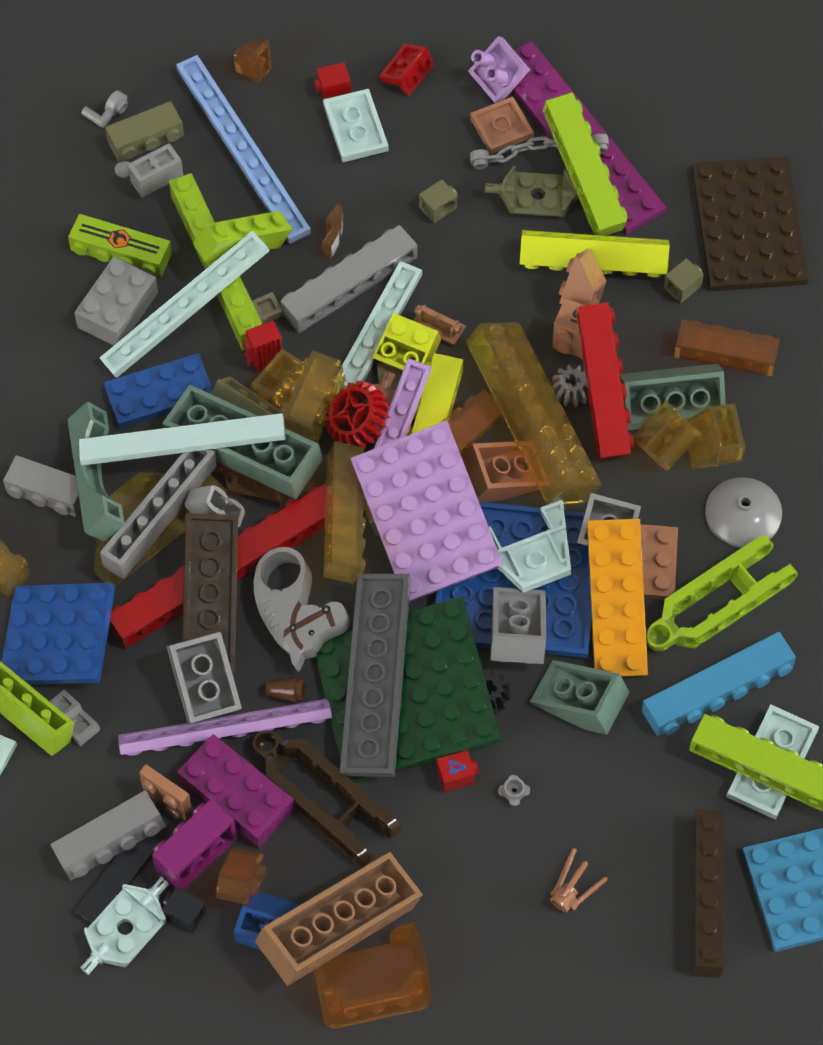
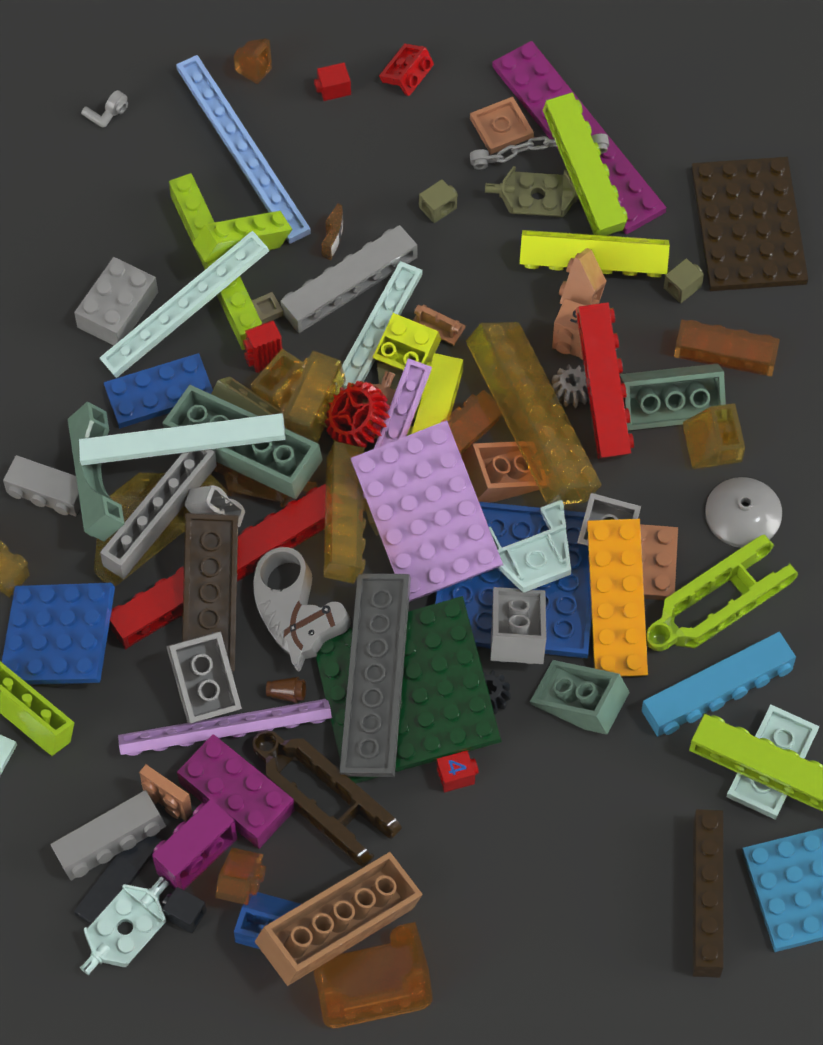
light grey slope [49,690,101,747] -> none
lime brick [68,214,172,277] -> none
olive brick [105,101,184,162] -> none
light grey piece [115,161,130,178] -> none
light grey hinge [127,143,184,198] -> none
light aqua plate [323,89,389,162] -> none
lavender plate [468,36,530,103] -> none
light grey plate [498,775,530,806] -> none
nougat plant [550,848,608,913] -> none
clear yellow slope [633,401,702,471] -> none

